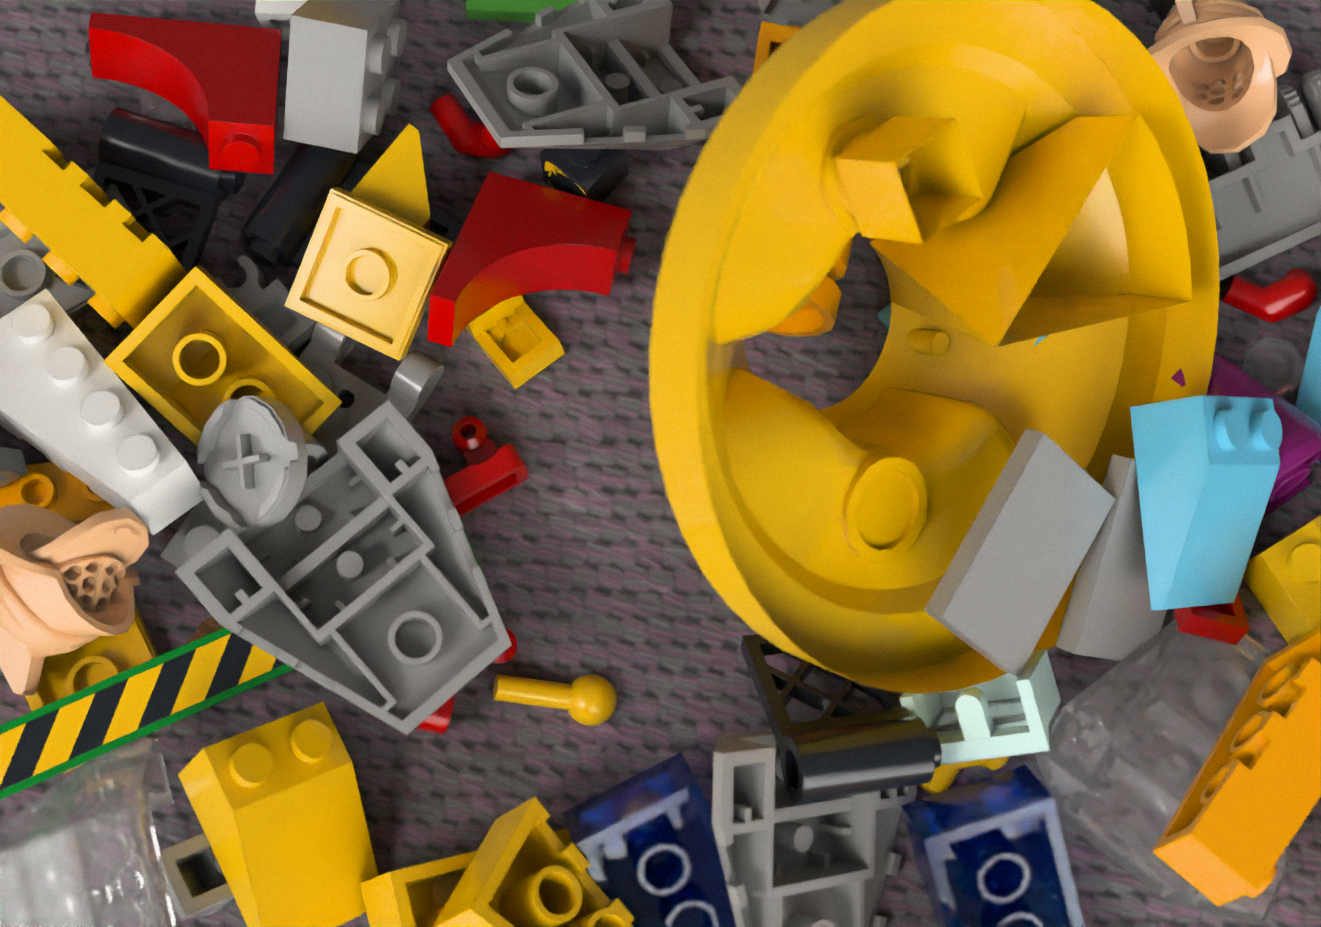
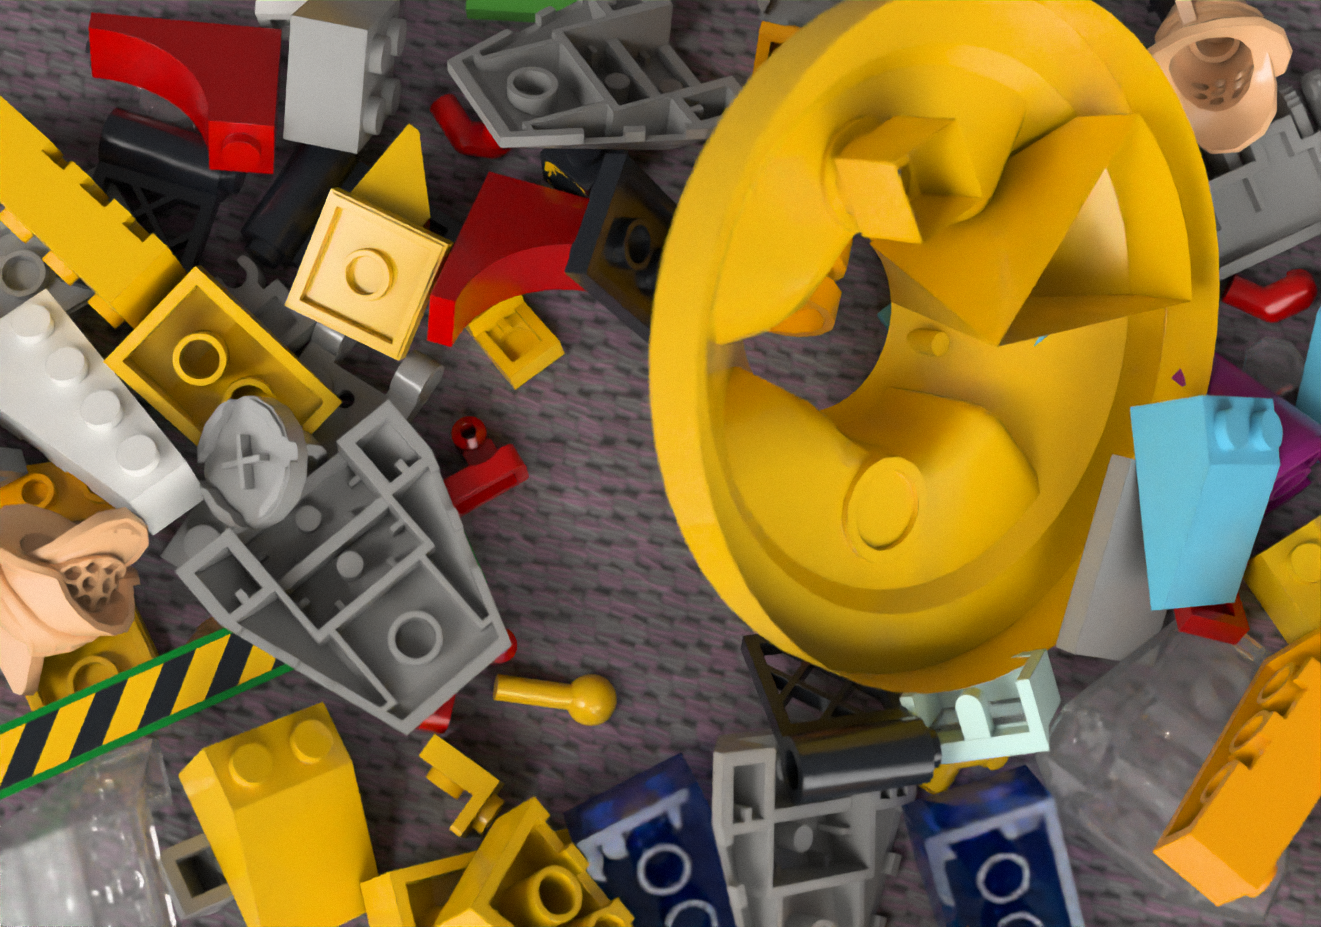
light grey tile [924,428,1116,677] -> none
none -> yellow bracket [419,734,505,838]
none -> black plate [564,153,678,345]

